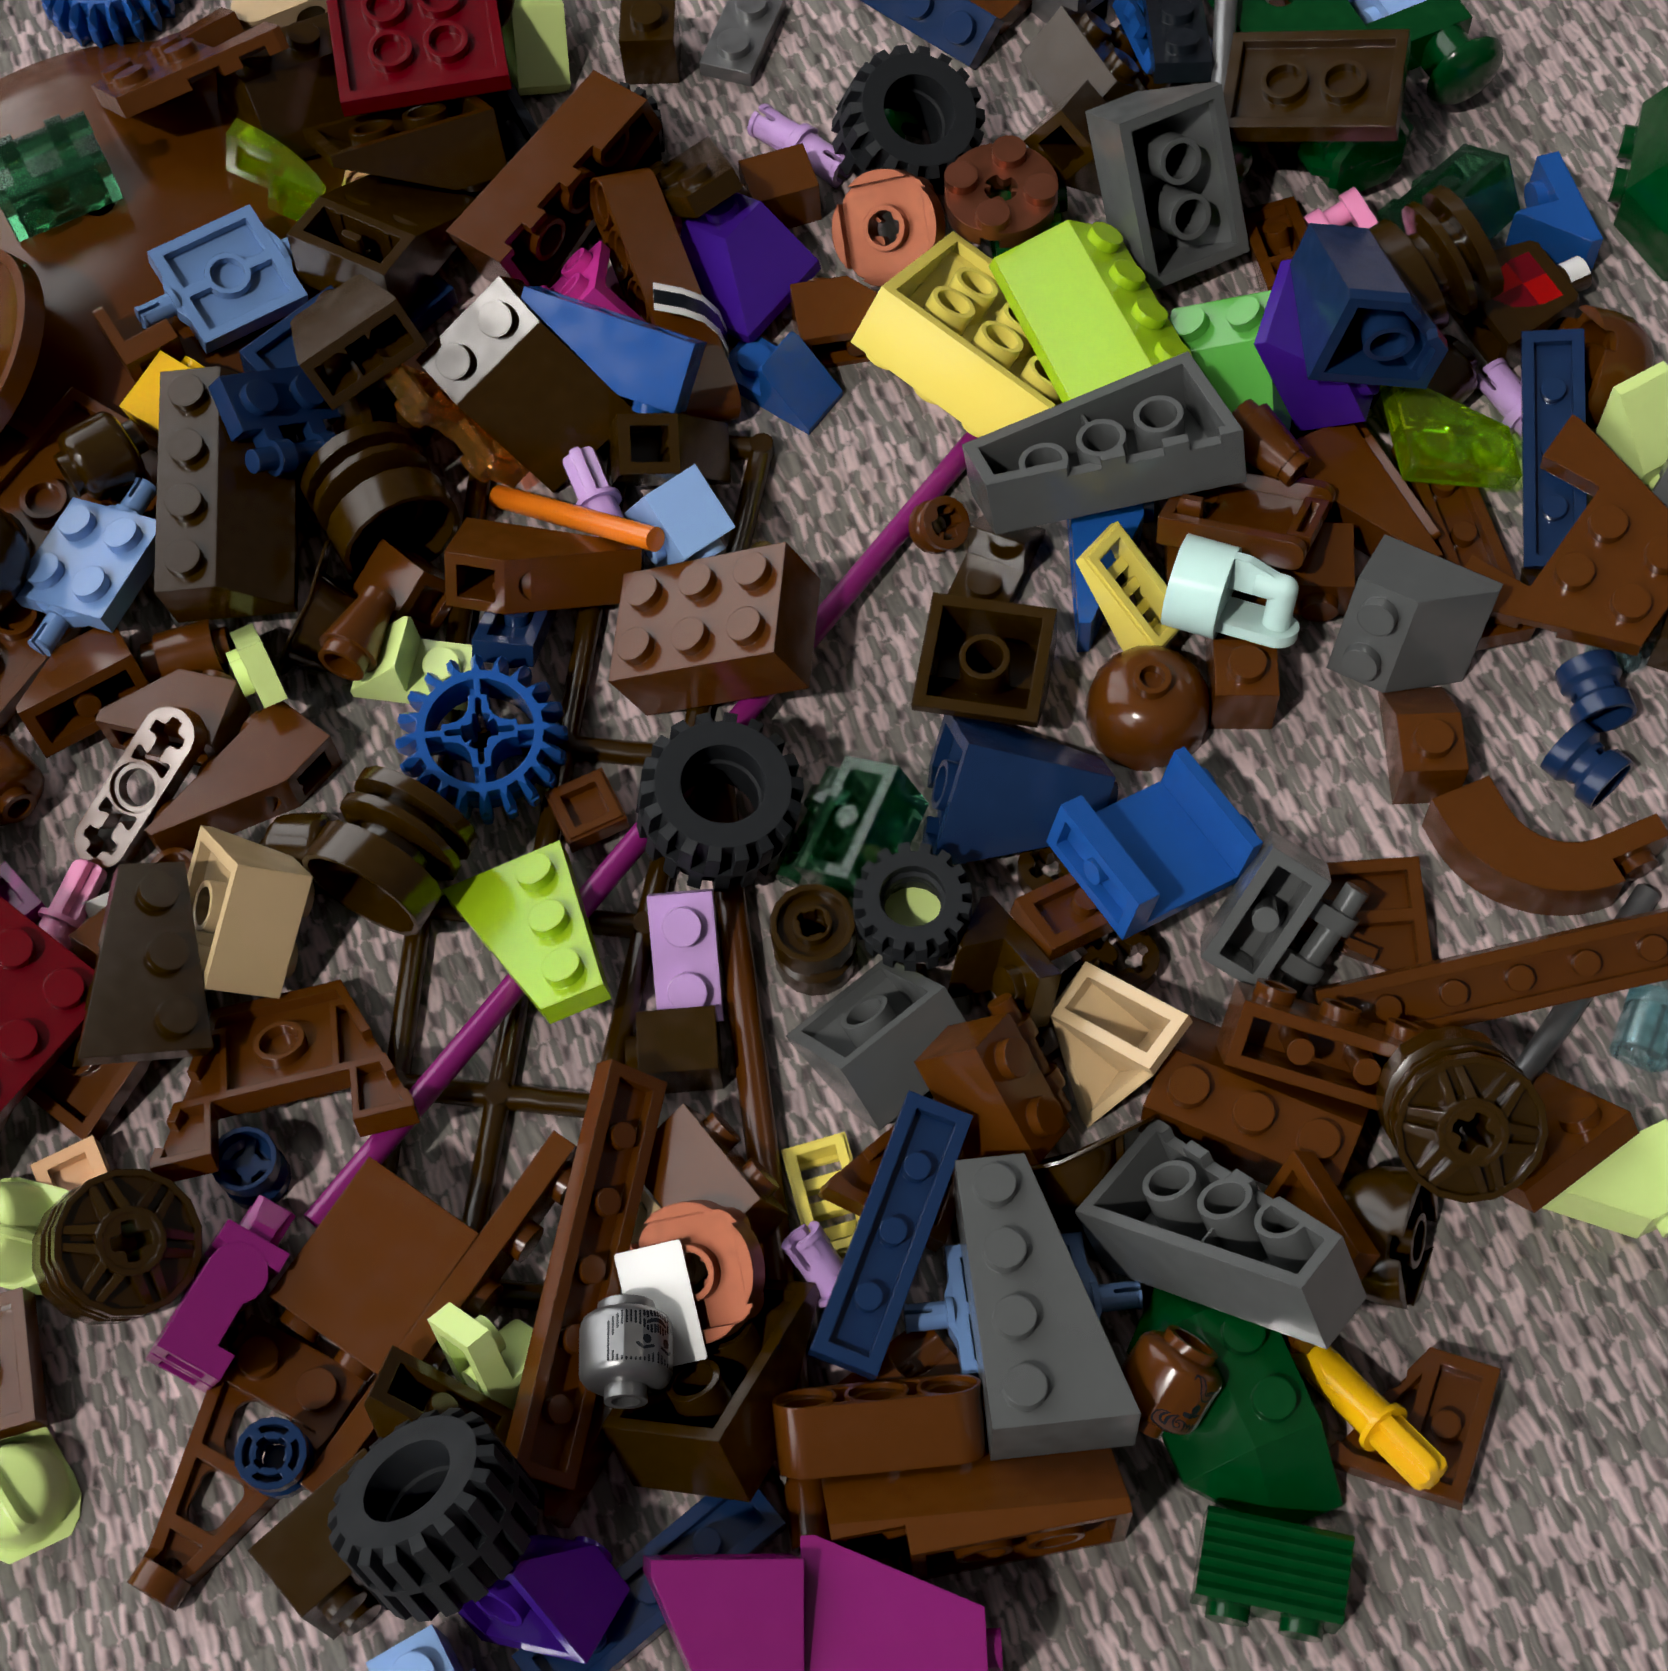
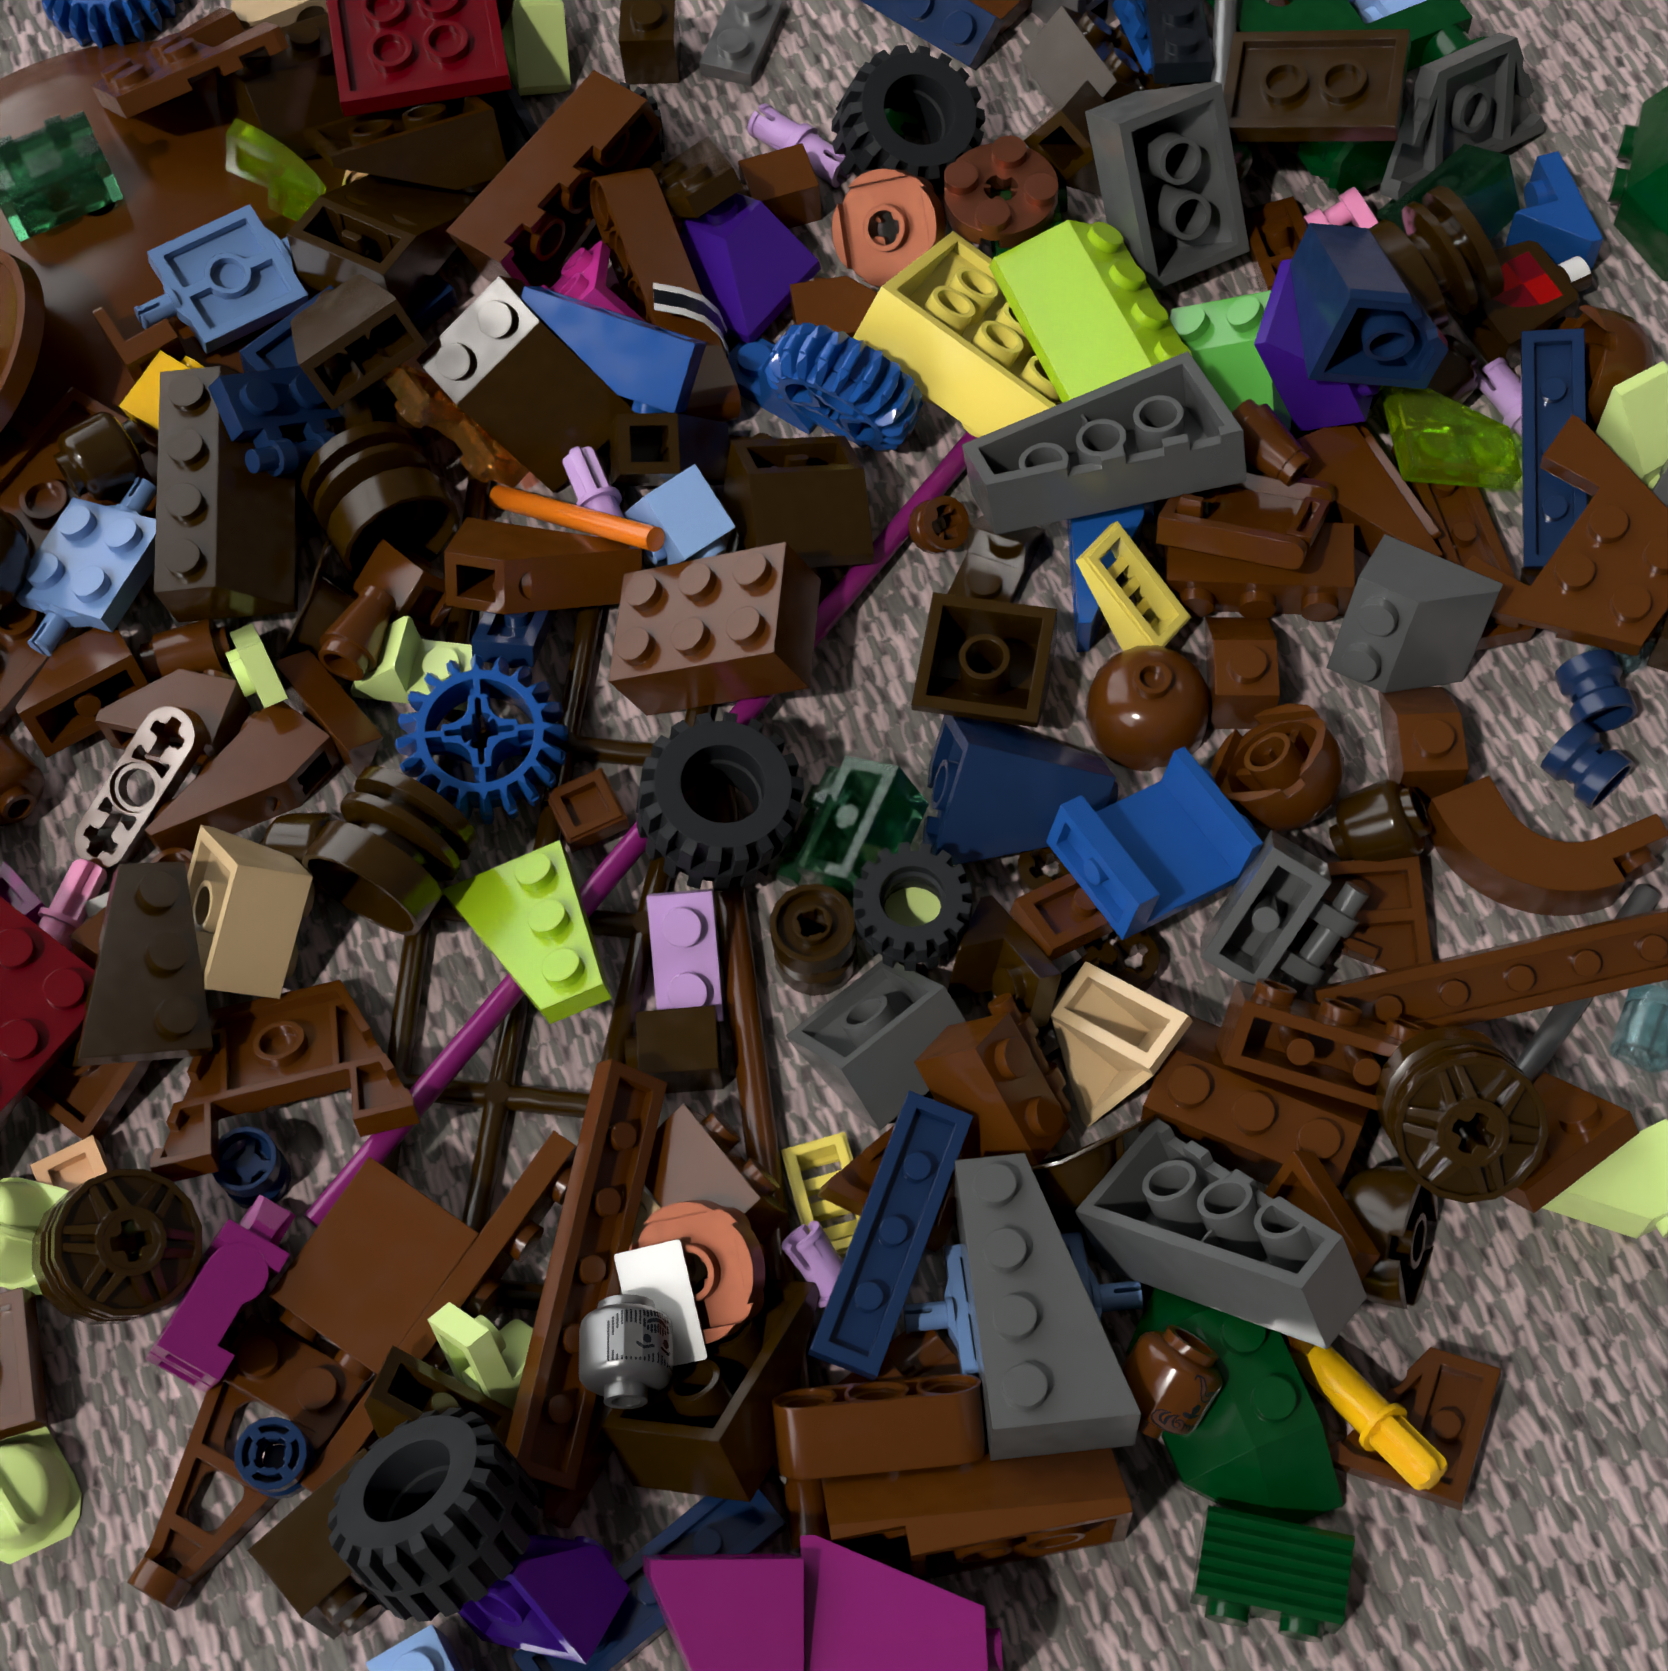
light aqua piece [1161,533,1300,648] -> none
none -> reddish brown slope [274,649,383,778]
none -> dark brown slope [722,436,874,568]
none -> blue gear [764,323,923,451]
none -> reddish brown cylinder [1210,703,1344,832]
none -> dark brown head [1329,779,1432,862]
none -> dark grey wing [1380,33,1545,200]

